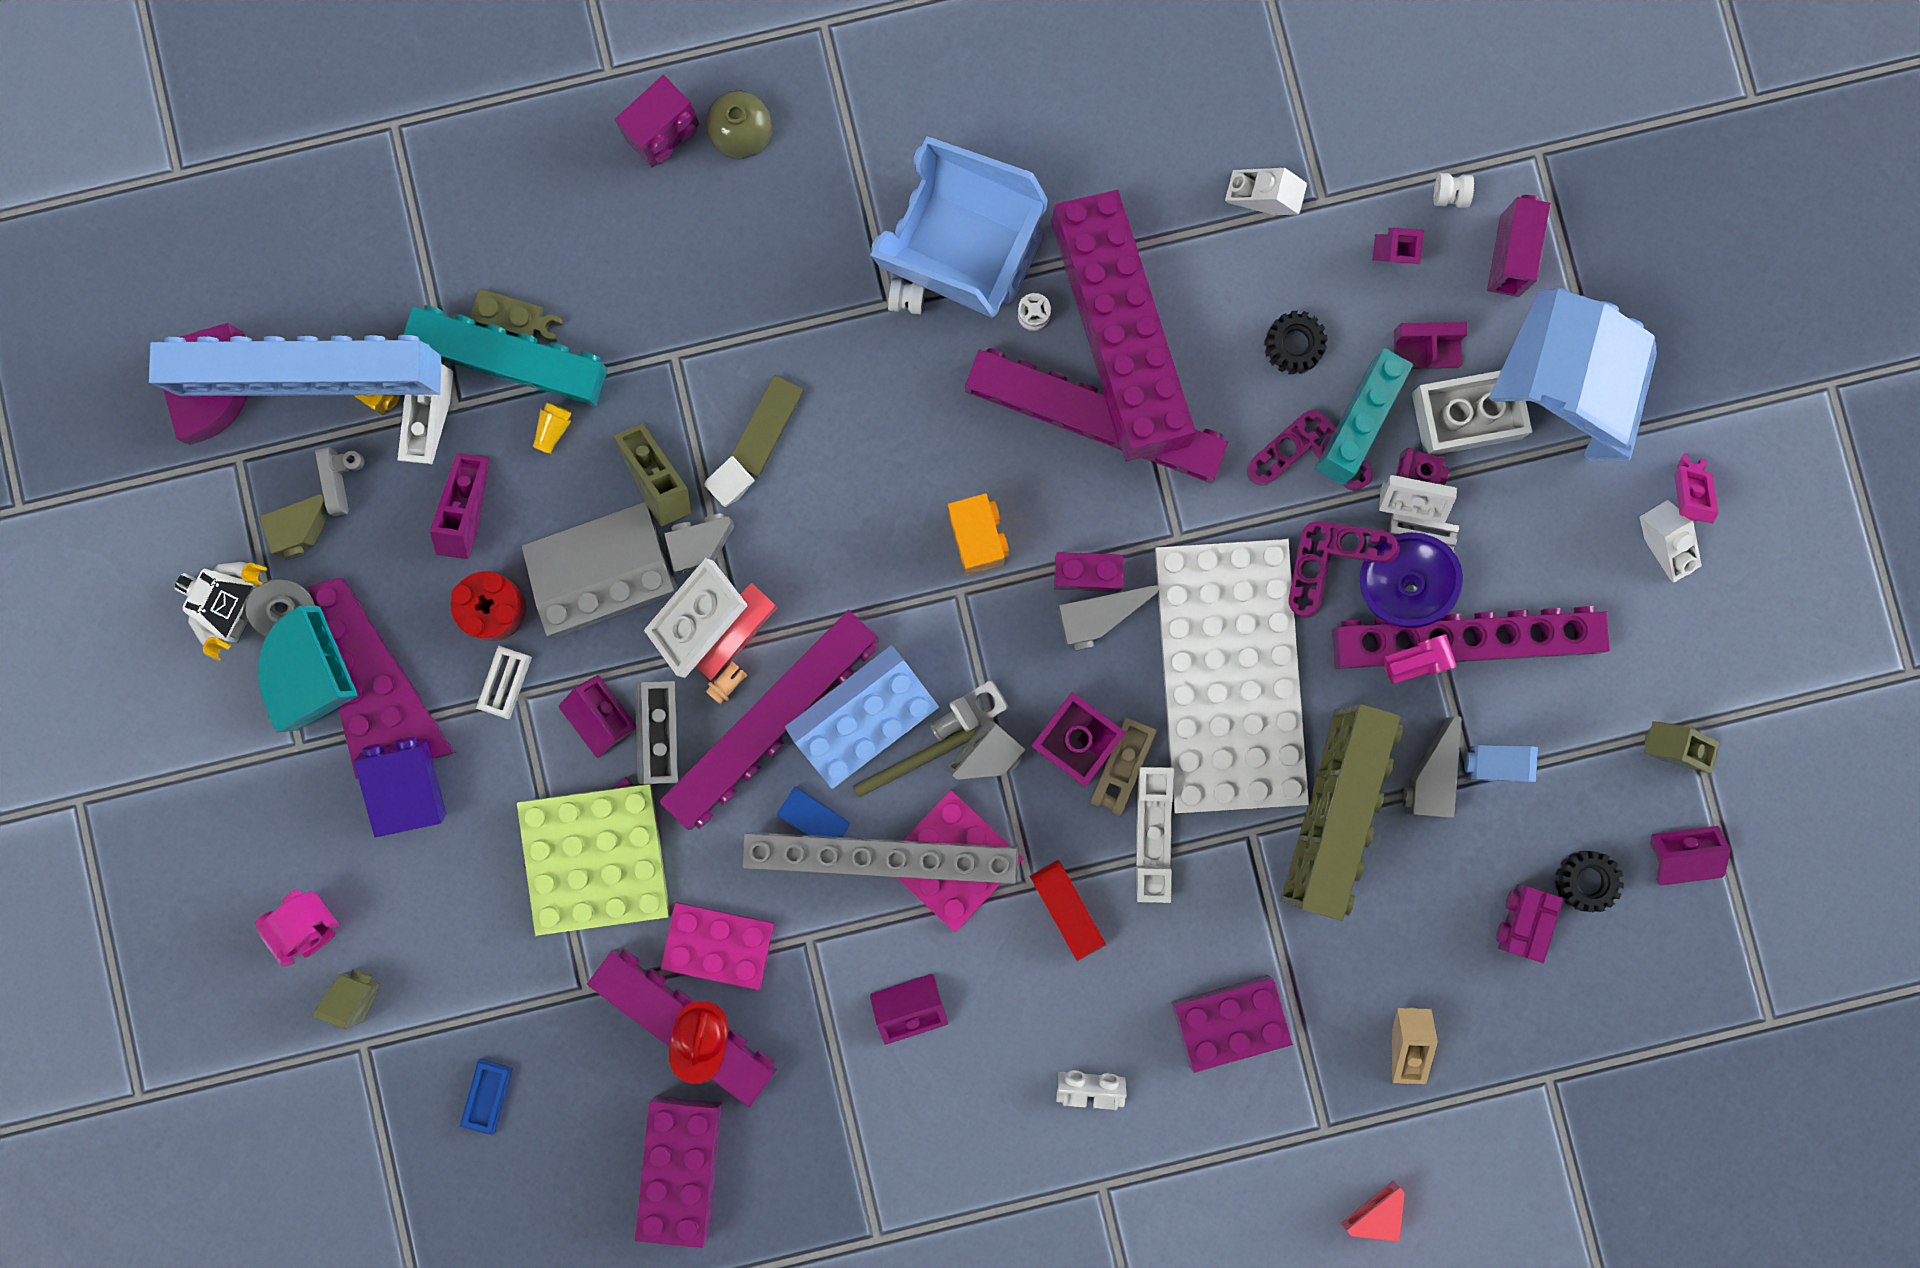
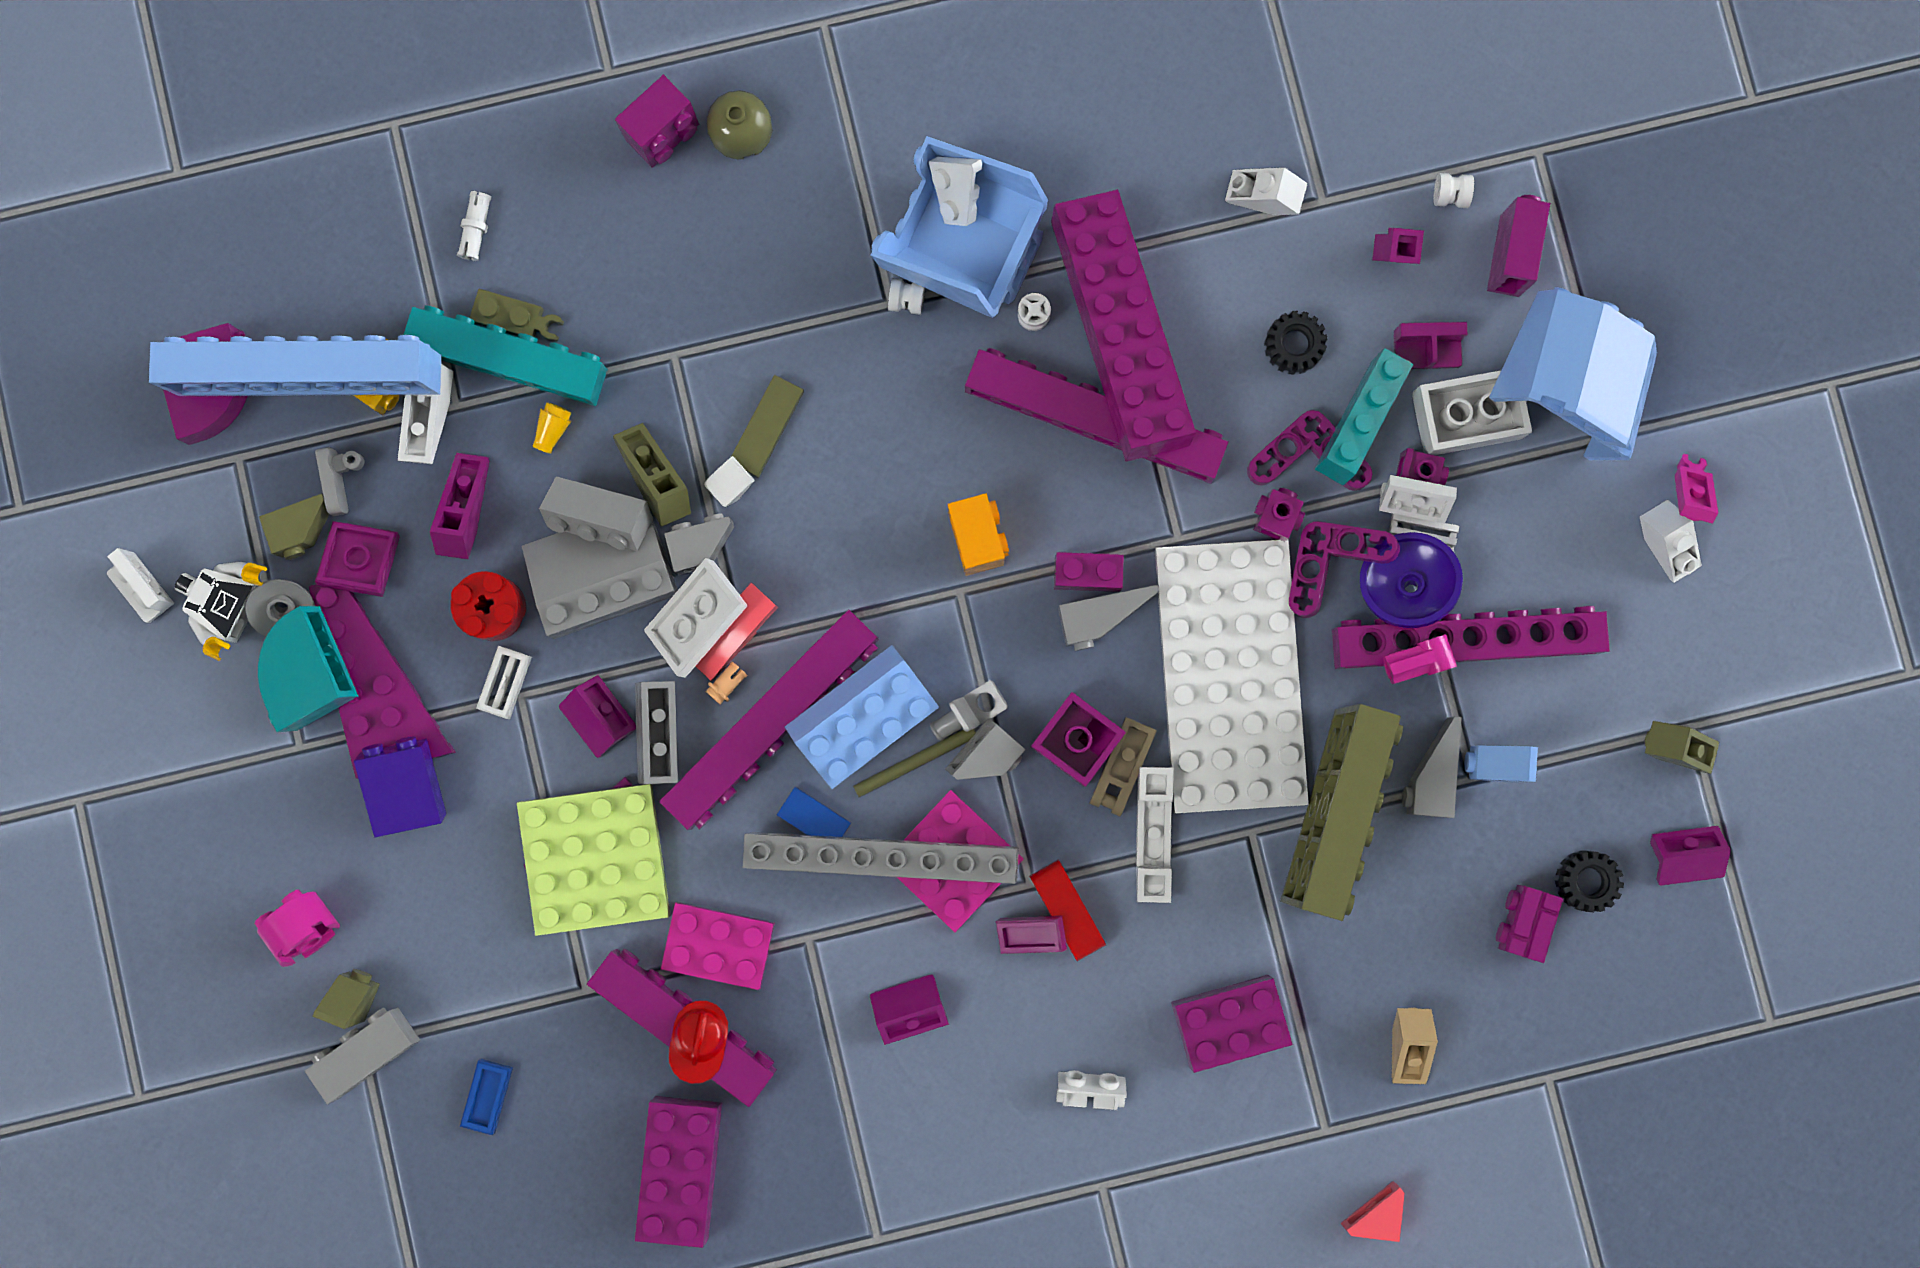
none -> white bracket [107,548,174,623]
none -> light grey brick [305,1007,420,1105]
none -> magenta tile [315,521,400,597]
none -> white pin [457,191,492,261]
none -> light grey brick [539,476,653,551]
none -> white wing [928,157,982,226]
none -> magenta tile [996,916,1067,954]
none -> magenta brick [1253,488,1305,542]

